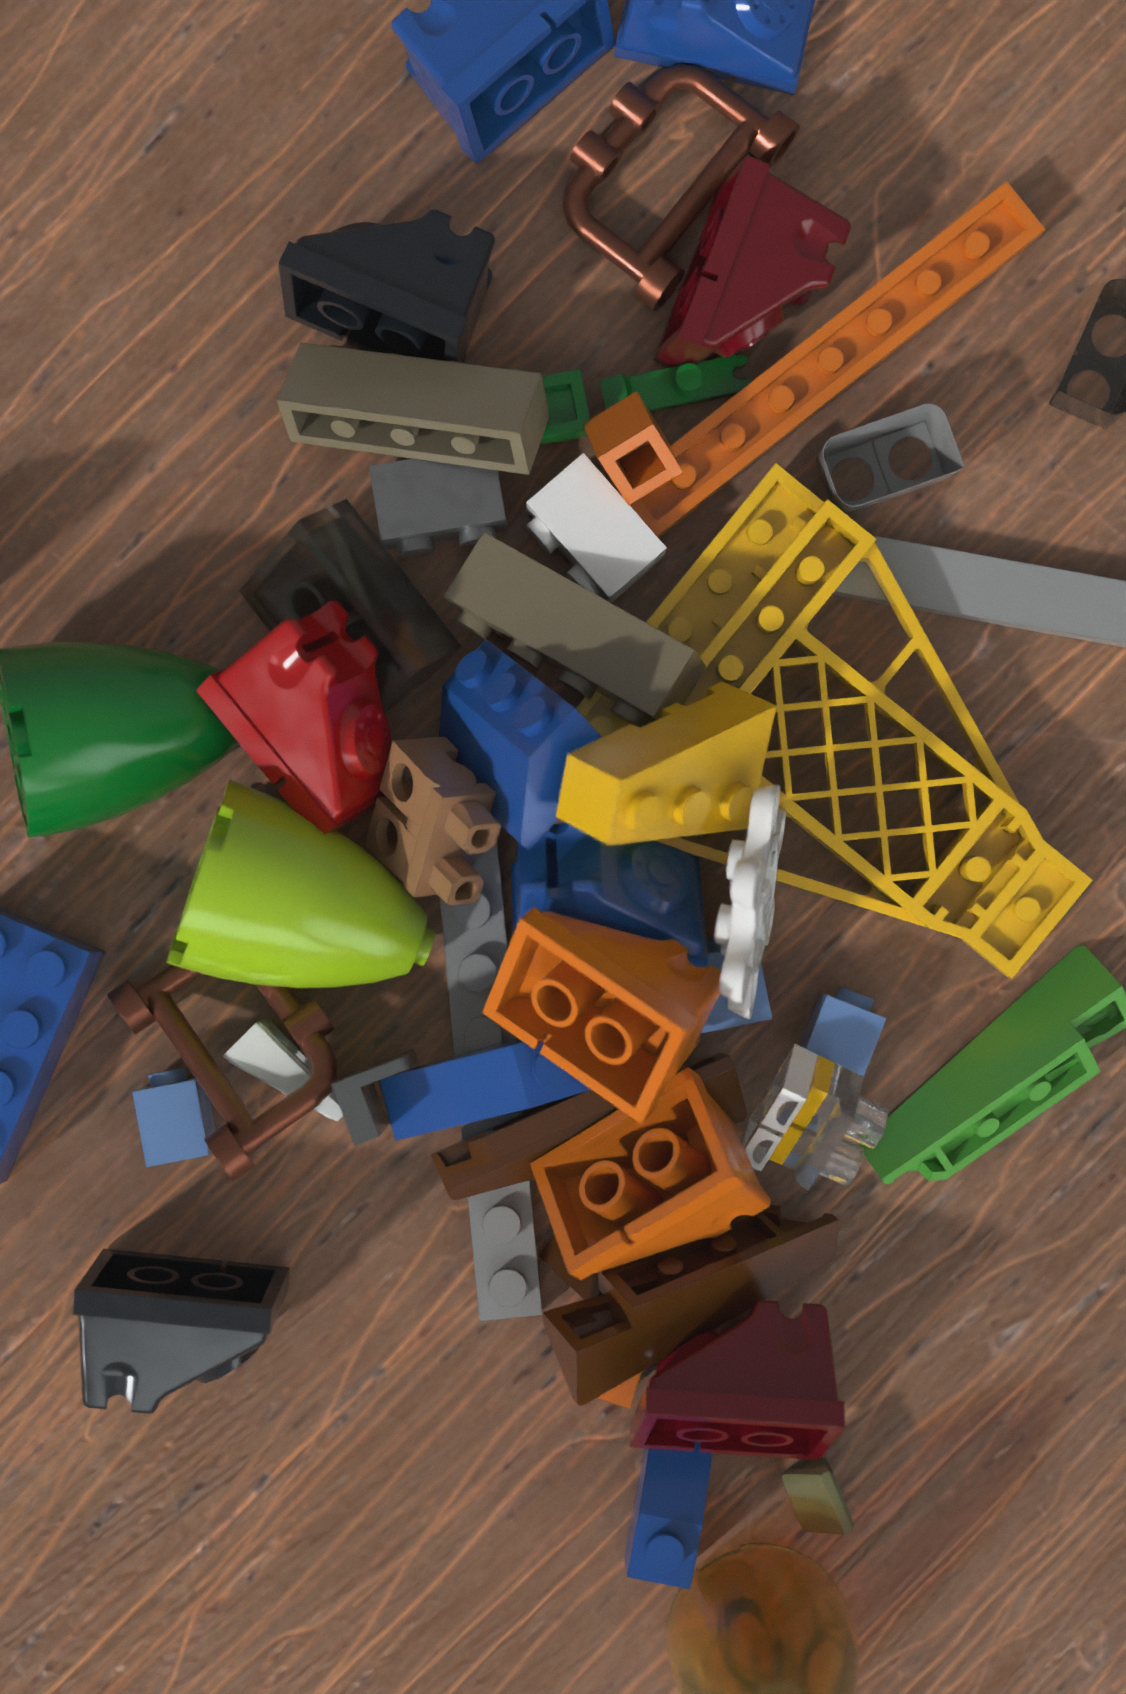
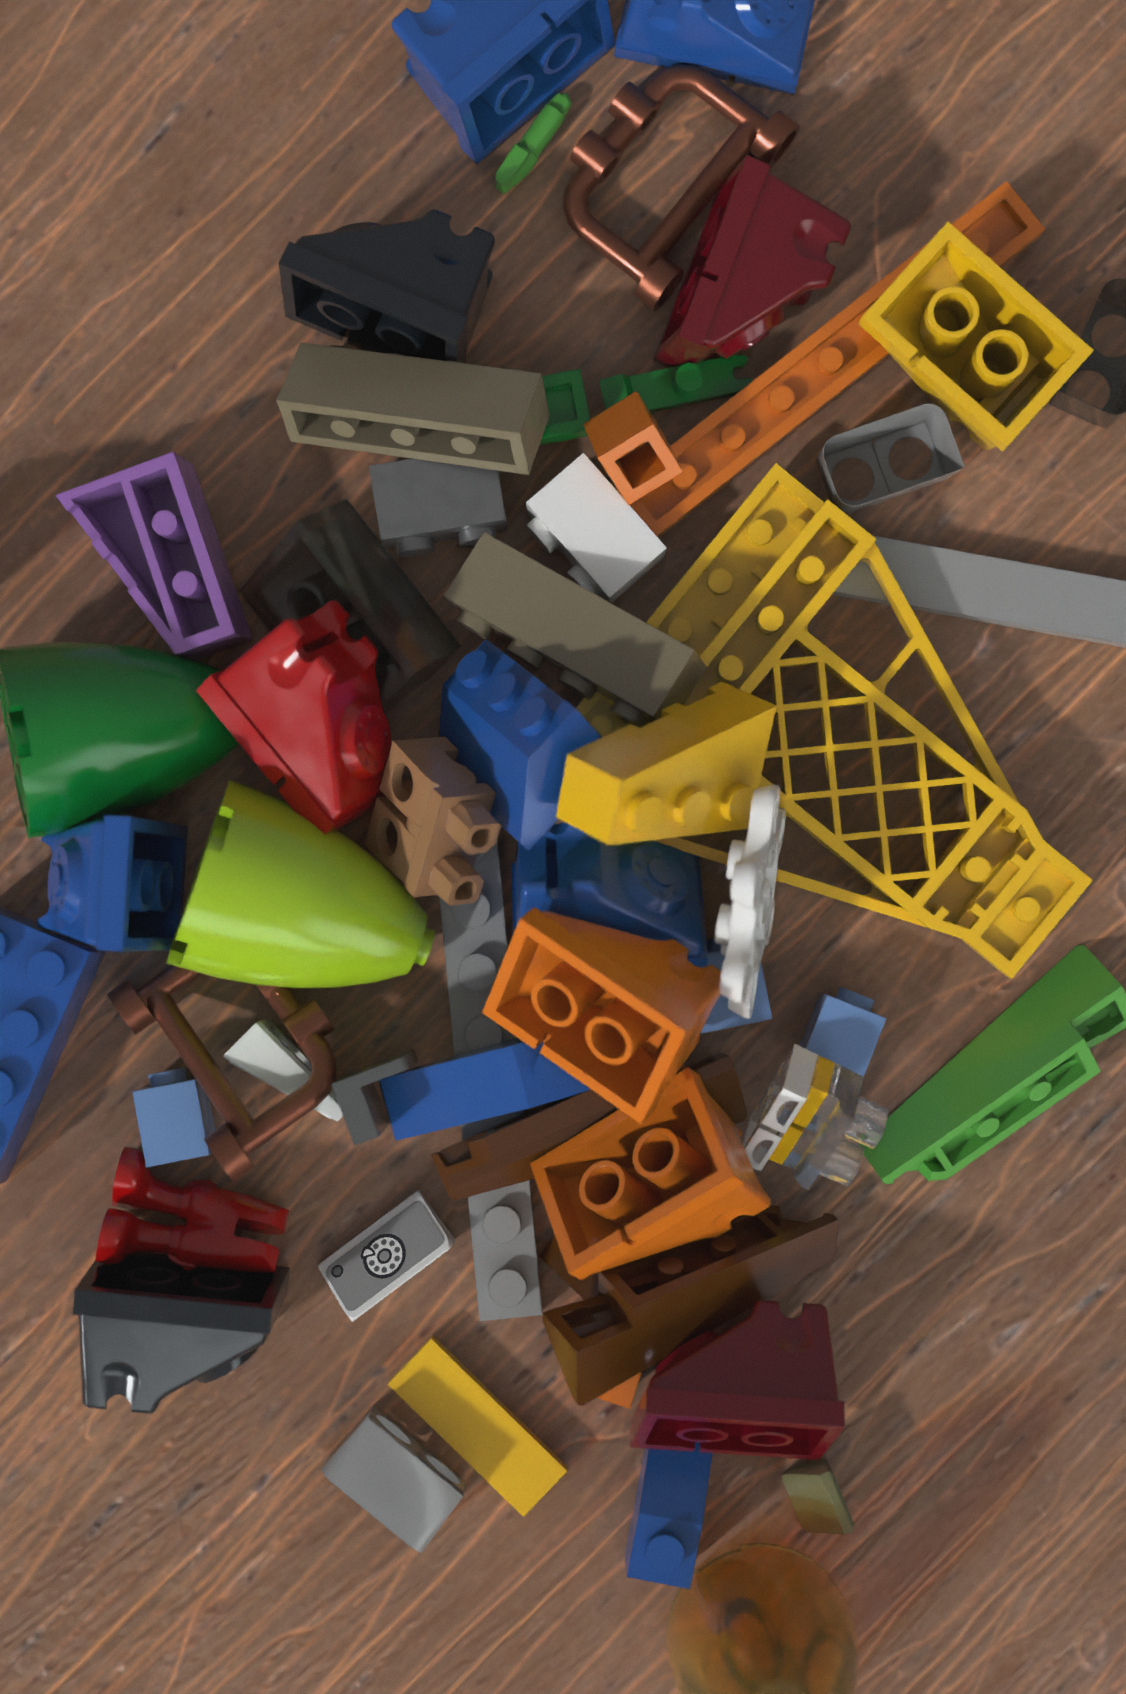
none -> blue piece [36,815,188,952]
none -> medium lavender wedge [55,452,253,660]
none -> red piece [95,1146,289,1273]
none -> slope [317,1190,455,1322]
none -> light grey piece [321,1406,466,1553]
none -> yellow tile [387,1335,567,1517]
none -> bright green piece [495,93,572,194]
none -> yellow piece [858,222,1094,452]

